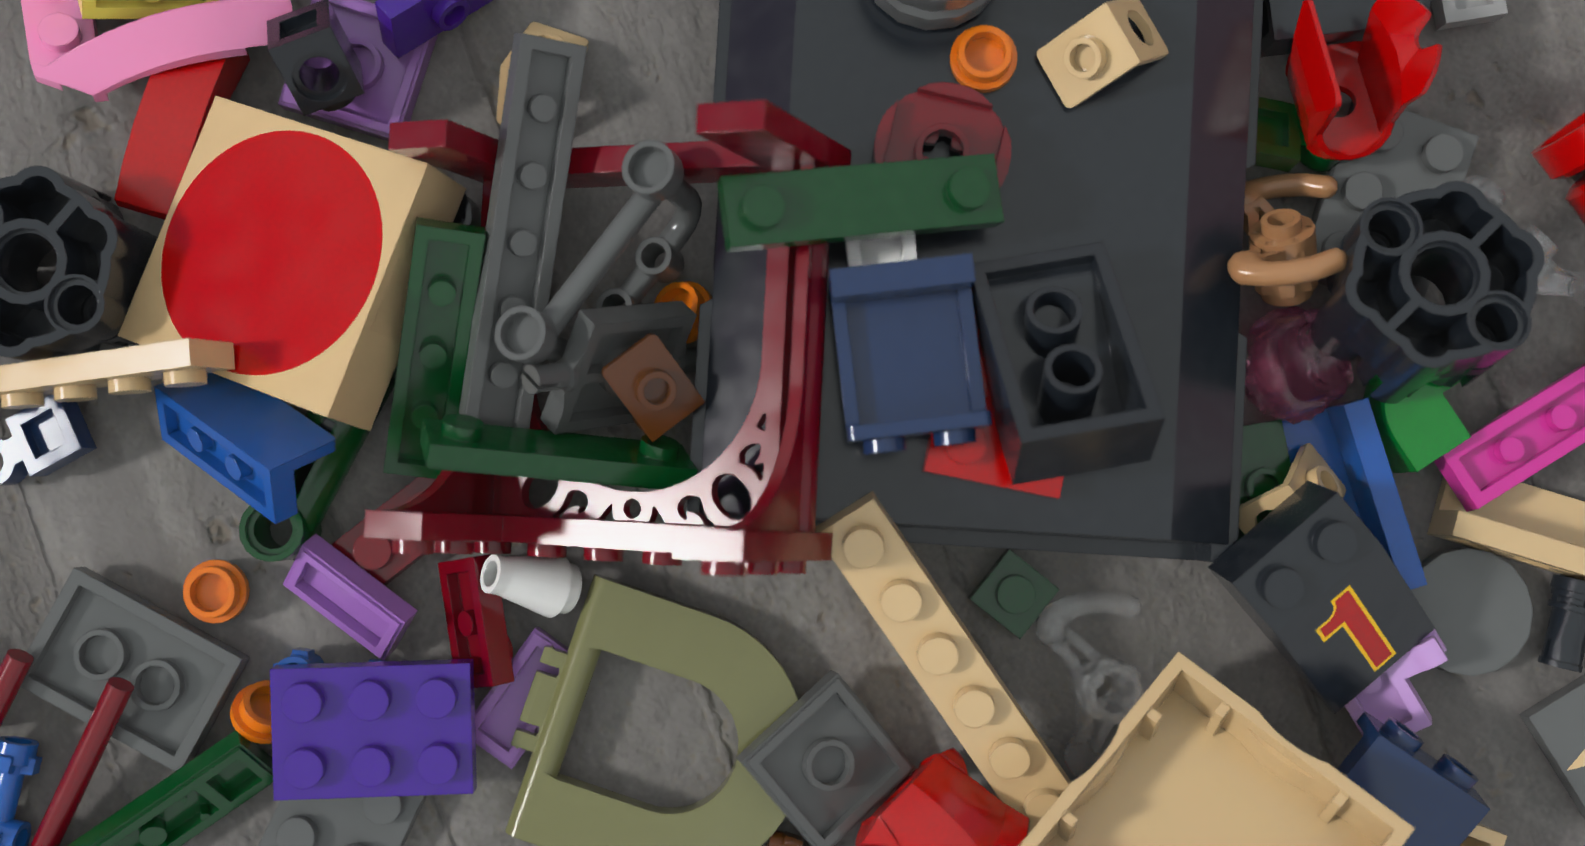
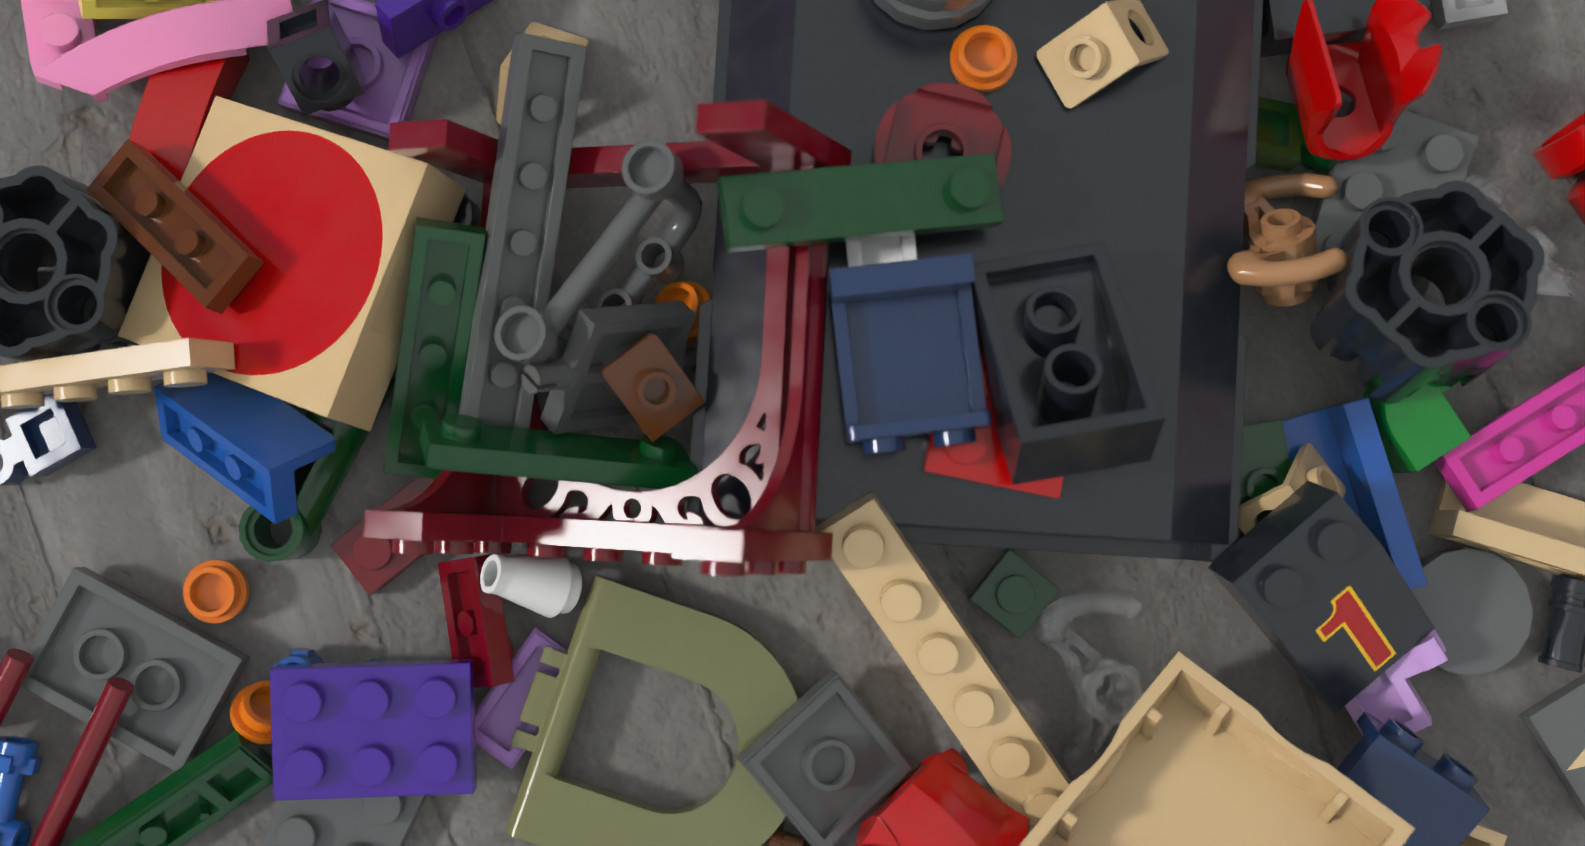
medium lavender tile [283,534,417,660] -> none
clear pink hair [1245,306,1353,425] -> none
none -> reddish brown plate [87,139,264,314]

